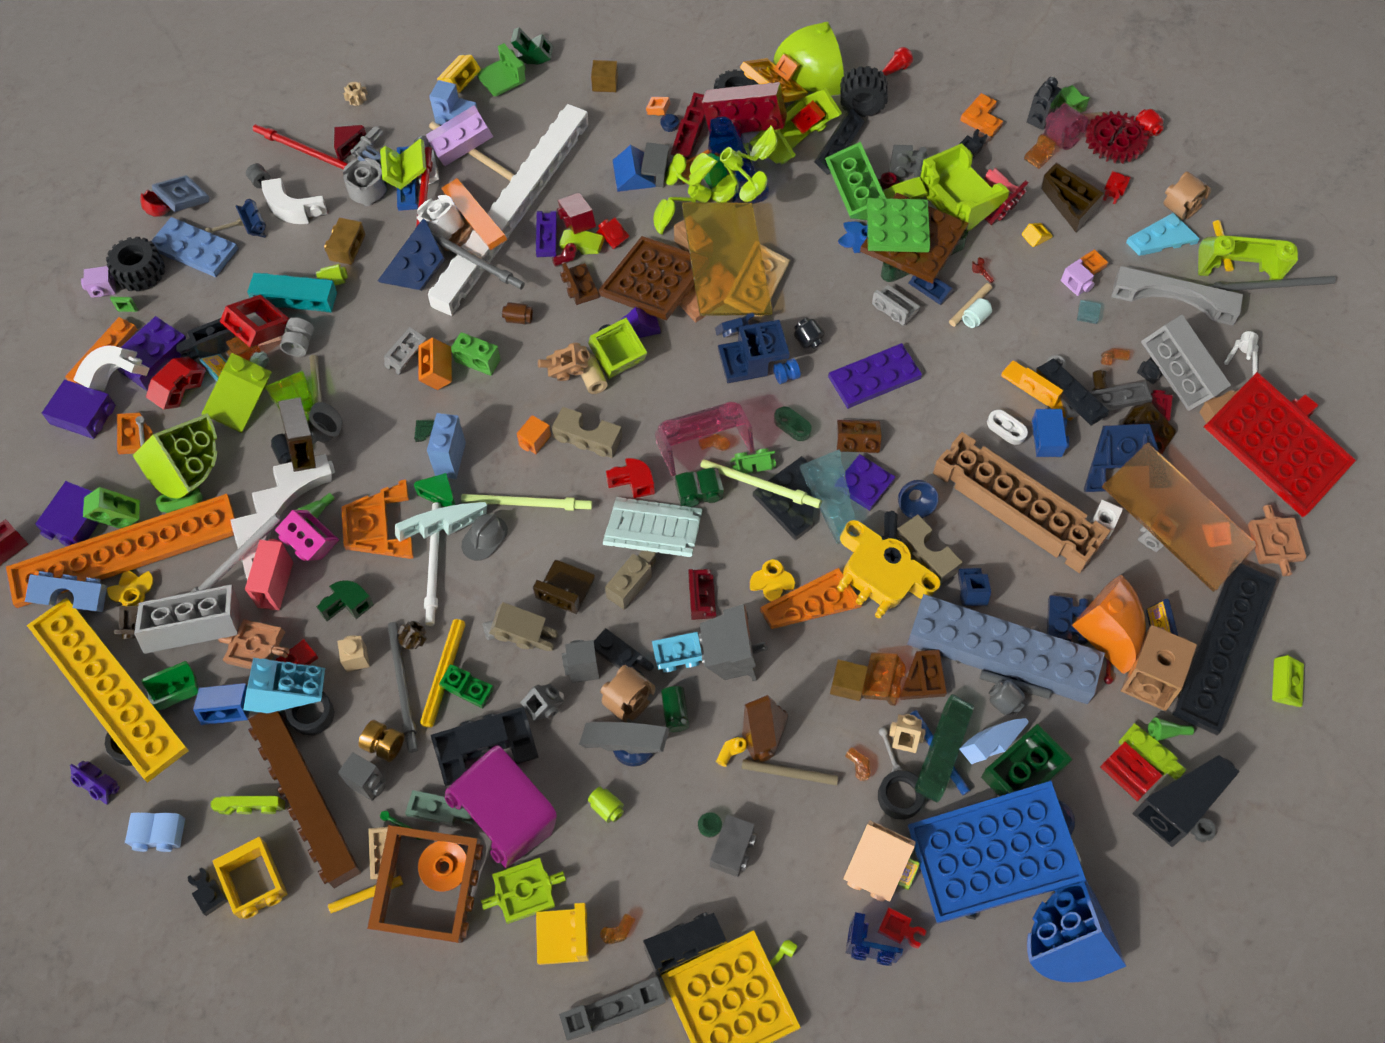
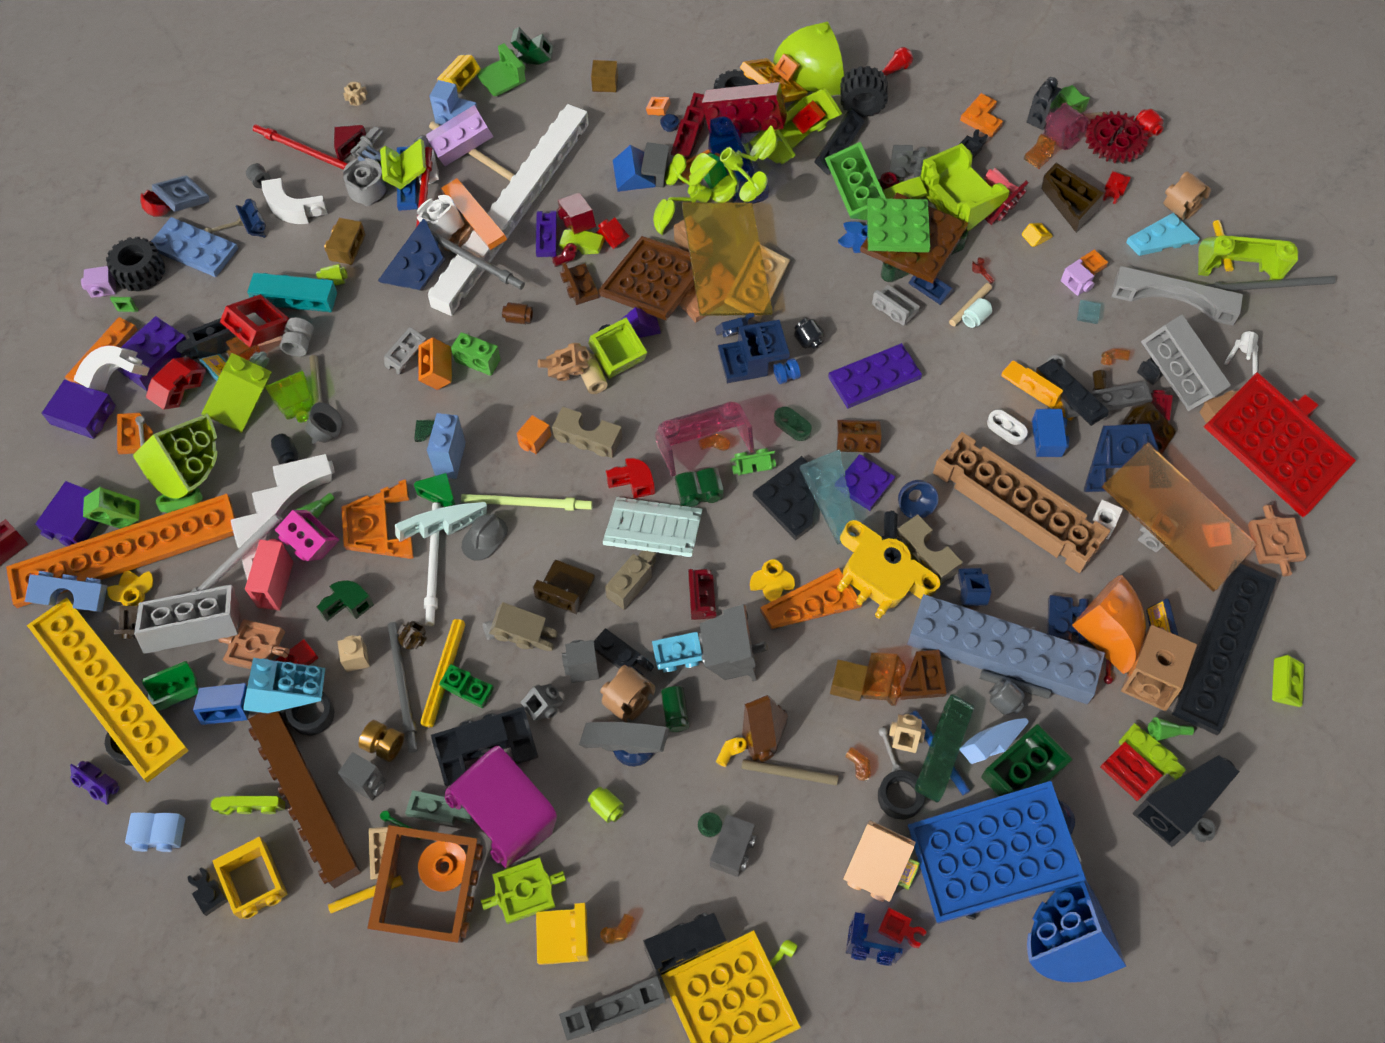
slope [278,398,316,472] -> none
yellowish green bar [701,459,822,508] -> none

